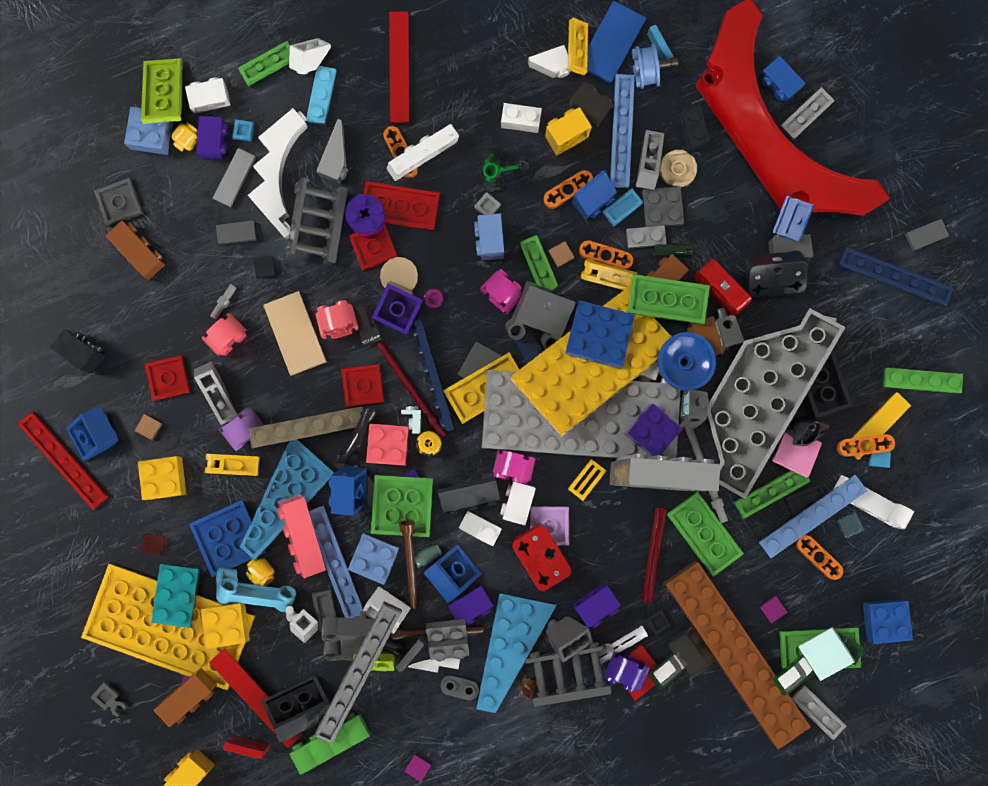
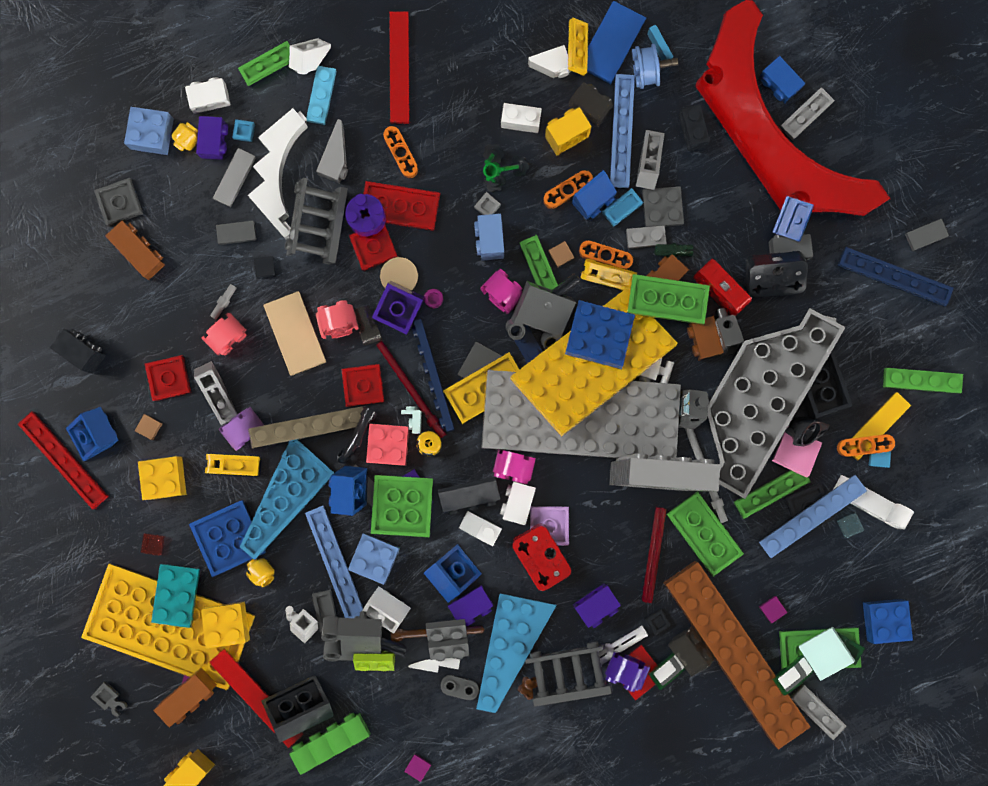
lime tile [141,58,183,124] -> none
medium azure piece [216,567,296,612] -> none
red tile [223,735,270,759] -> none
coral brick [277,494,326,578] -> none
tile [314,601,402,744] -> none
white piece [387,124,459,181] -> none
dark grey tile [395,634,428,672] -> none
reddish brown piece [399,520,418,610] -> none
sand green cone [413,545,442,568] -> none
dark grey torso [546,617,593,663] -> none
yellow tile [568,459,606,501] -> none
dark purple brick [624,403,682,457] -> none
blue dish [658,332,716,391] -> none
tan tile [659,150,697,188] -> none
orange beam [795,535,843,580] -> none

